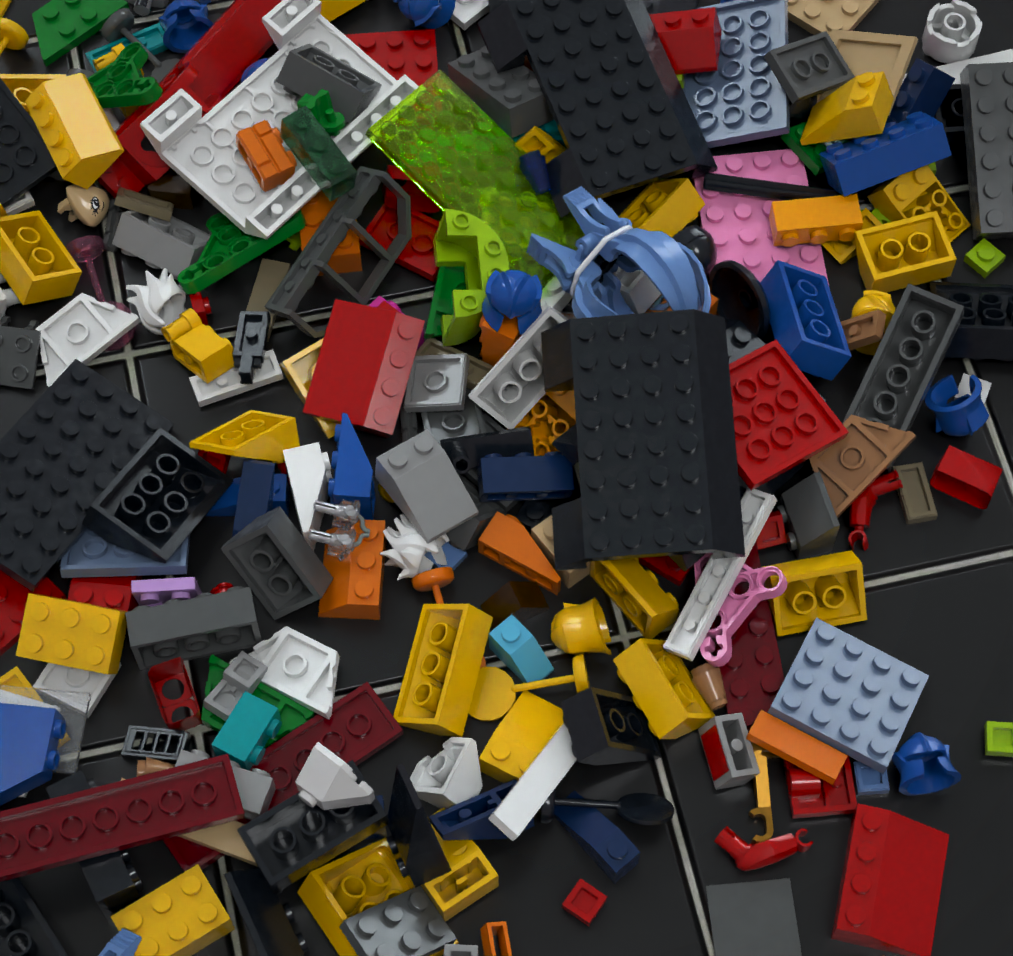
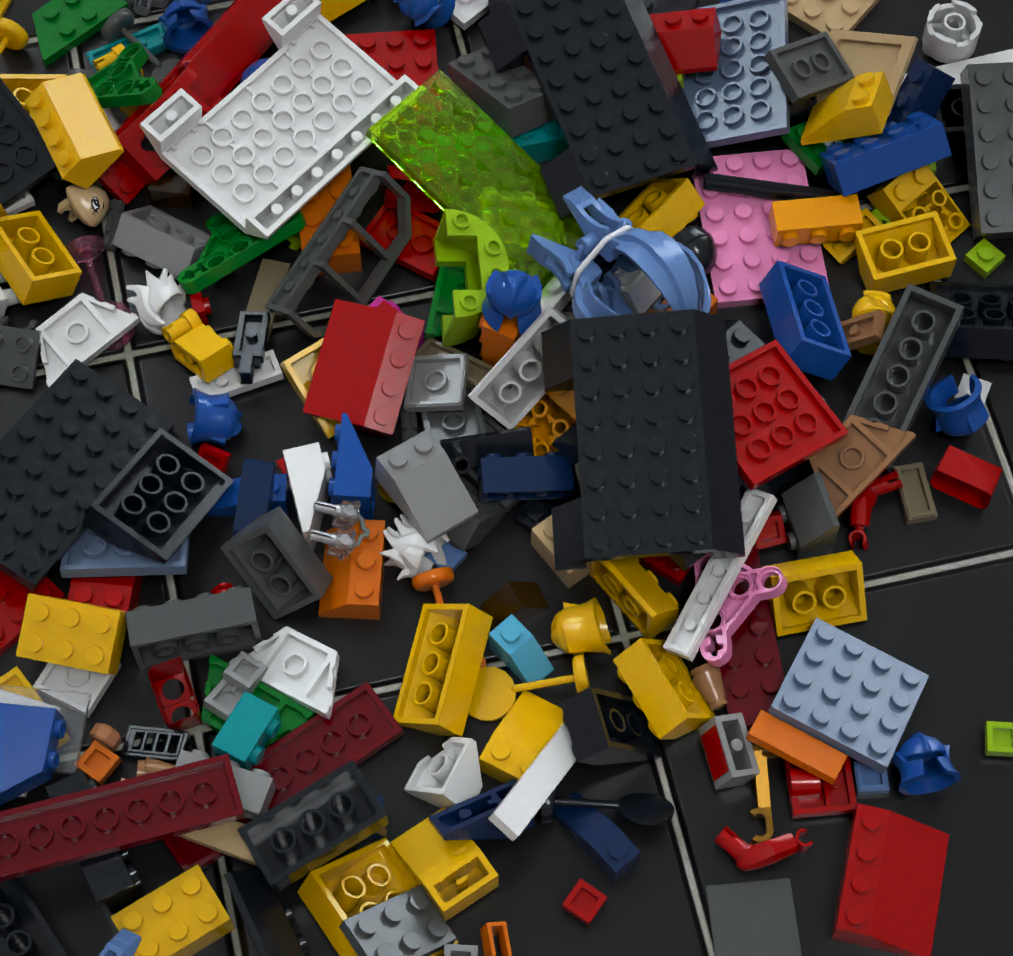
dark tan tile [114,187,174,222] -> none
lavender plate [131,577,202,607] -> none
yellow slope [189,410,300,463] -> none
orange brick [236,120,297,192] -> none
dark grey slope [276,43,382,124] -> none
clear green brick [280,105,357,202] -> none
white slope [295,742,375,810] -> none
green hips [297,89,345,148] -> none
black slope [386,763,452,888] -> none
orange slope [478,511,561,595] -> none
yellow slope [514,126,567,167] -> none
clear blue cone [518,150,552,195] -> none
black dish [708,260,770,340] -> none
none -> orange plate [75,740,122,786]
none -> nougat tile [89,723,122,752]
none -> blue helmet [187,388,243,447]

